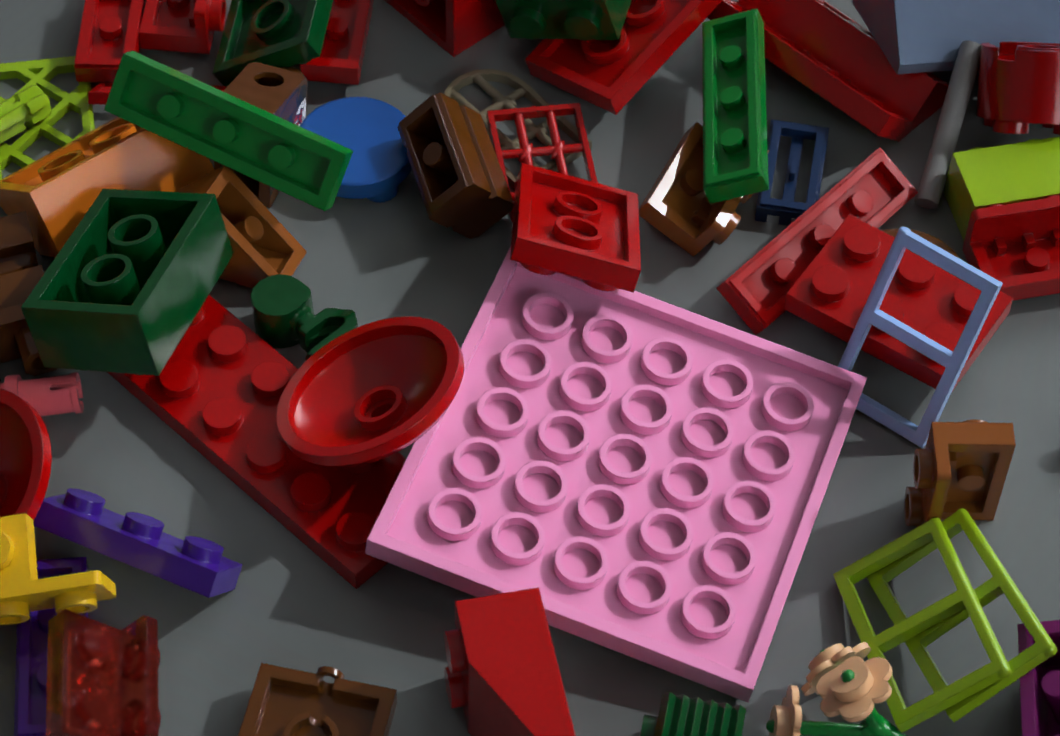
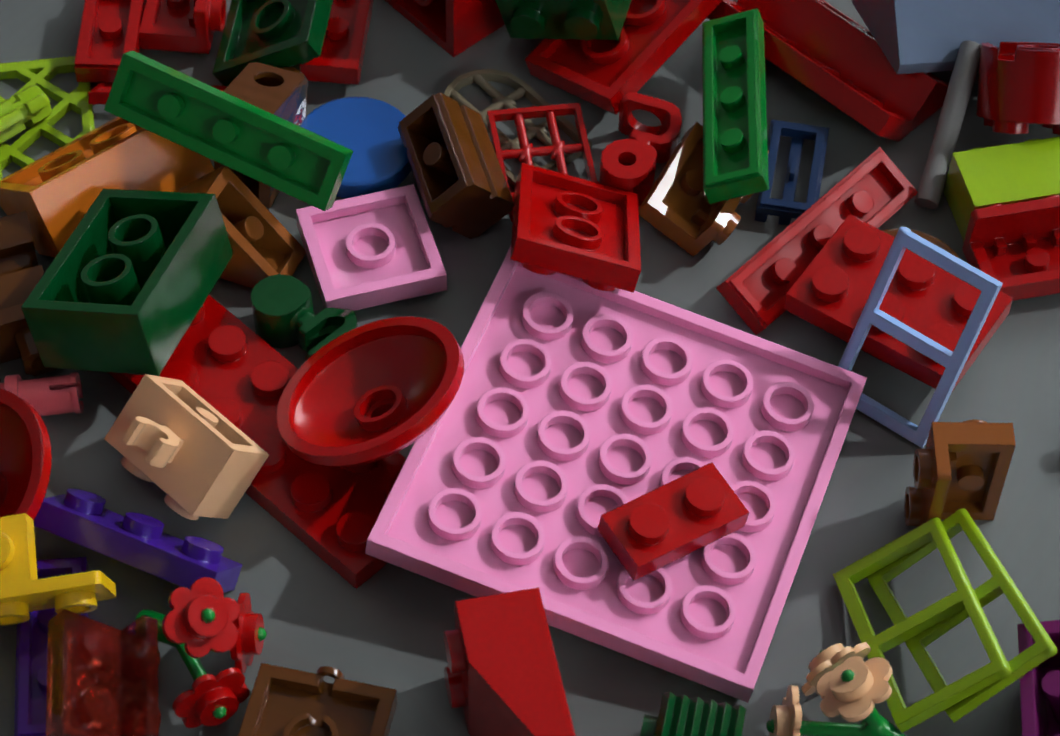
none -> light nougat brick [104,374,269,521]
none -> red plant [134,577,267,729]
none -> bright pink plate [296,184,447,311]
none -> red plate [597,462,750,581]
none -> red leg [600,92,682,207]

